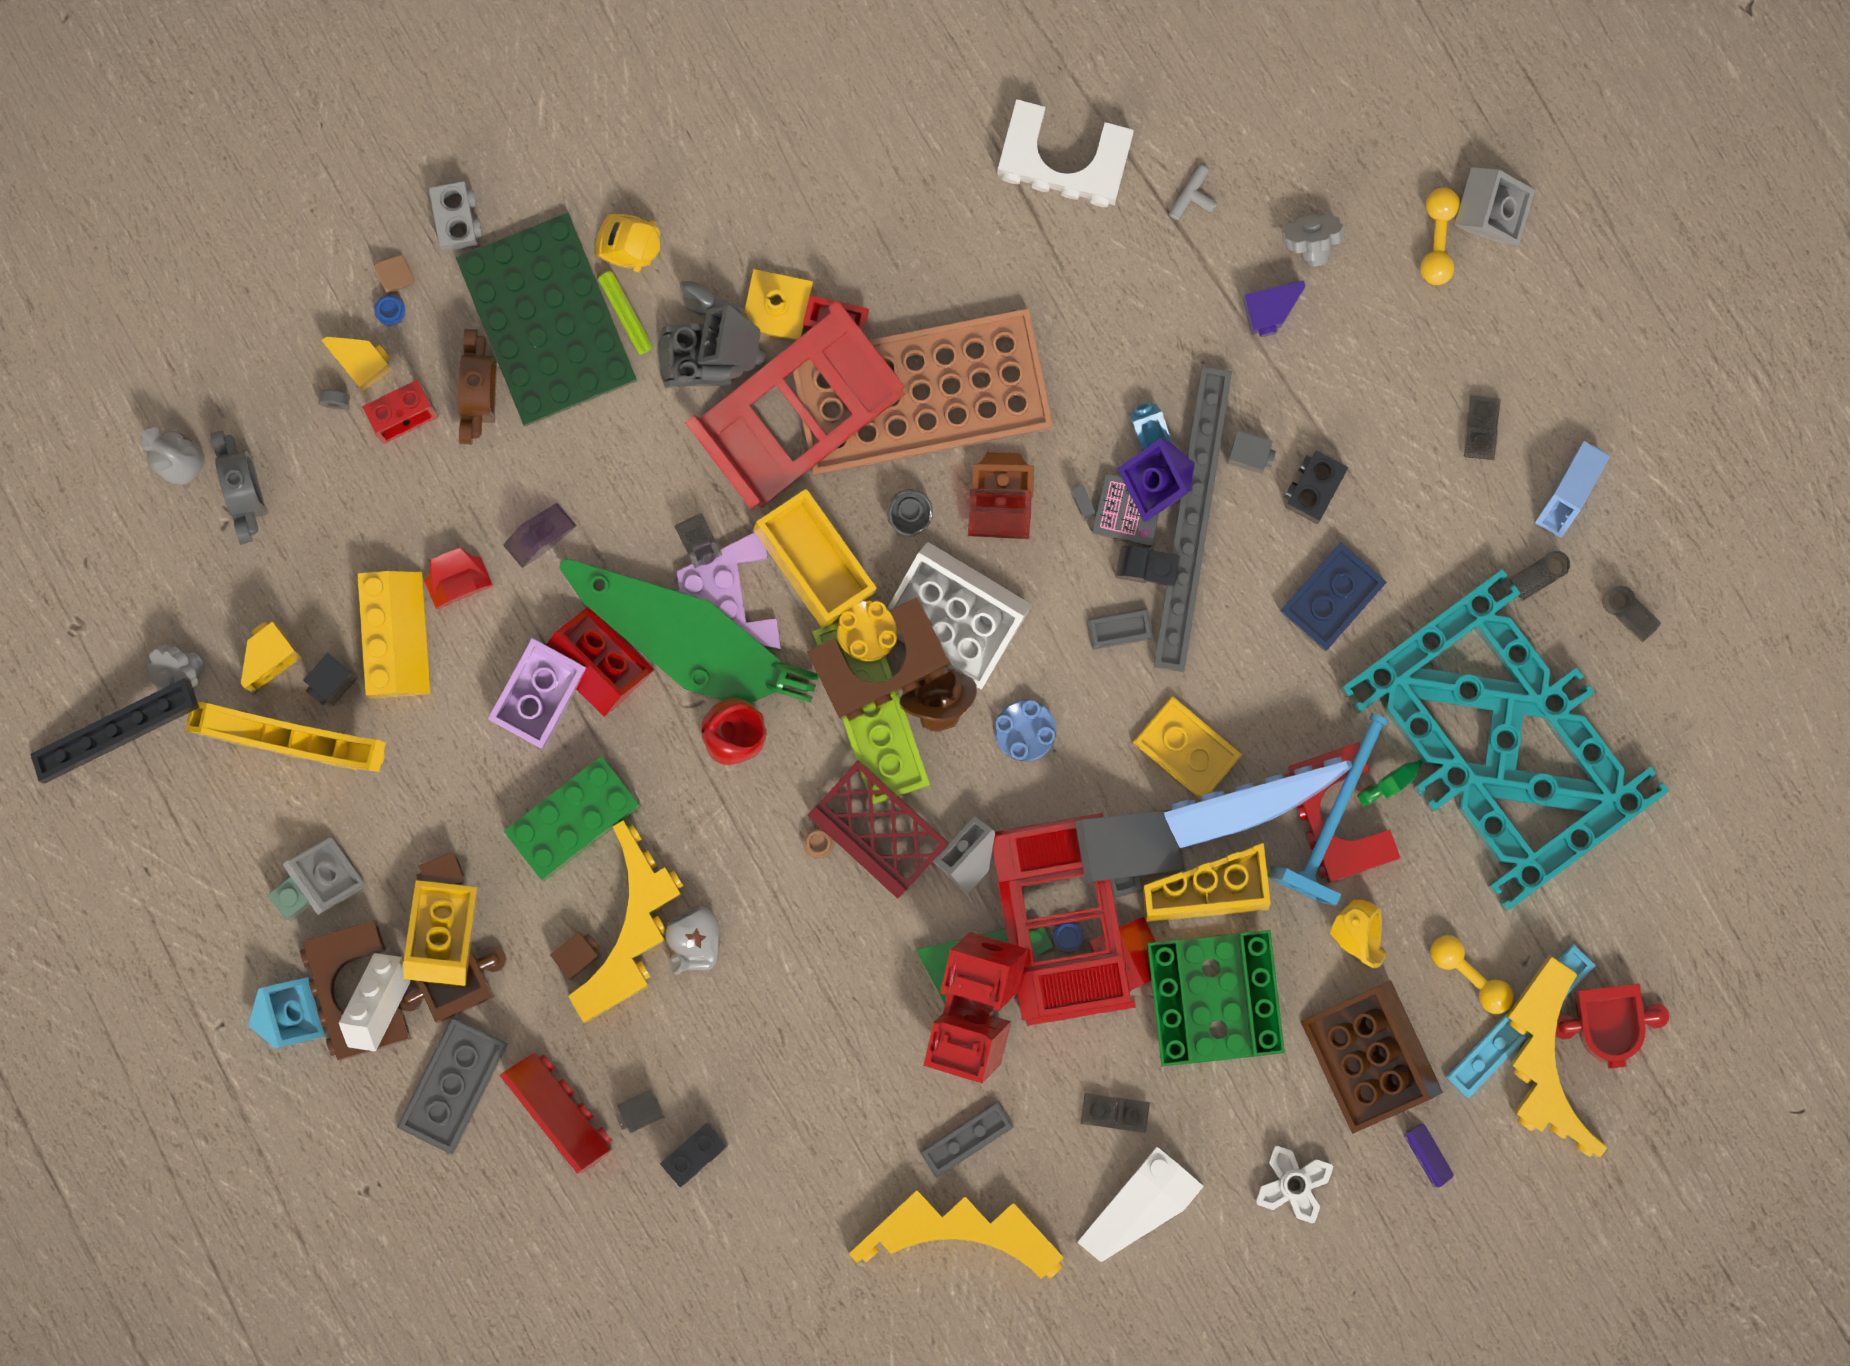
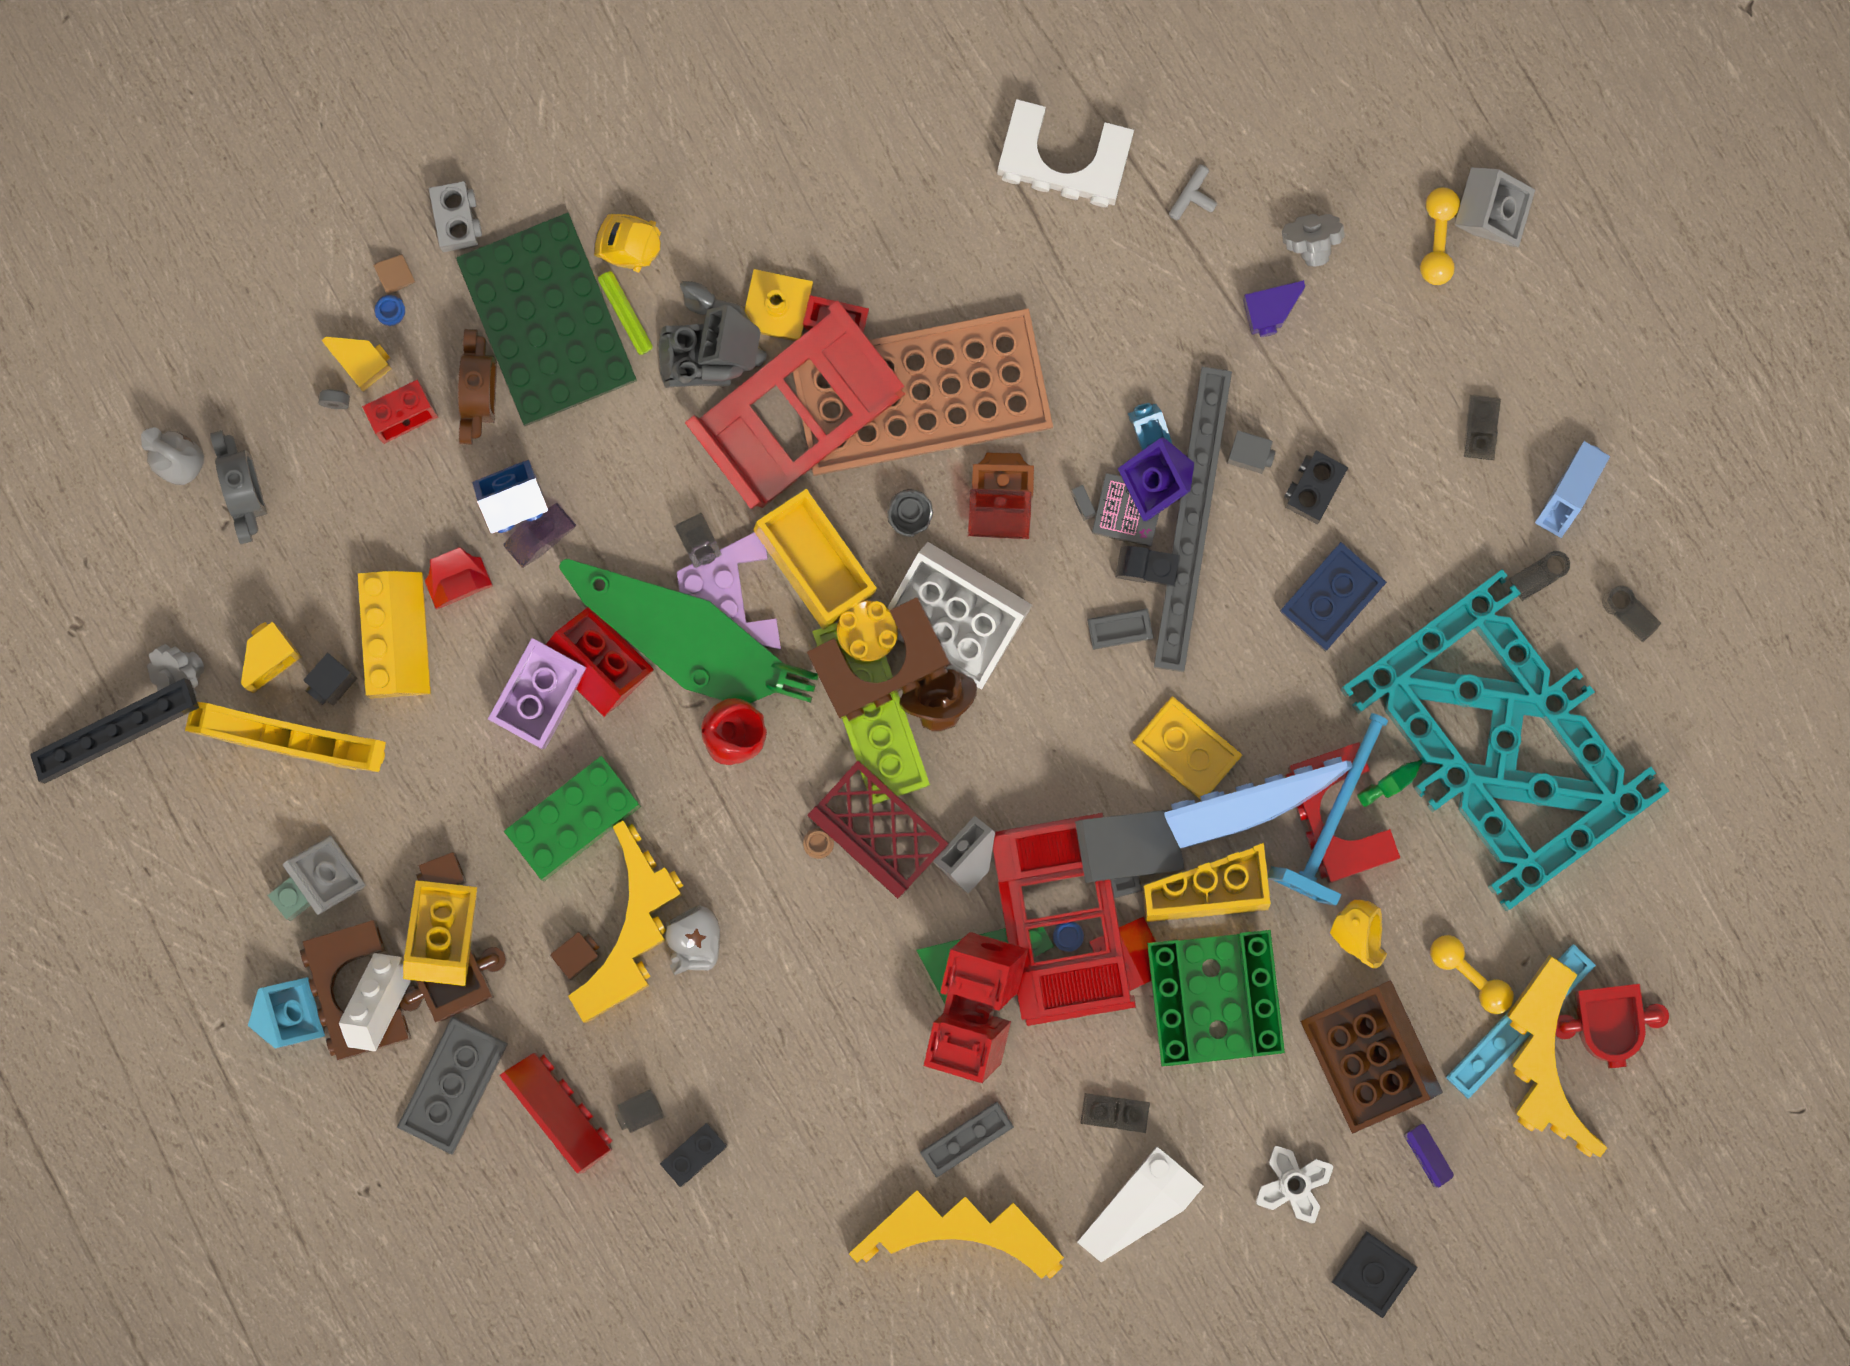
medium blue dish [995,700,1056,761] -> none
none -> brick [472,459,548,533]
none -> black tile [1331,1231,1418,1318]

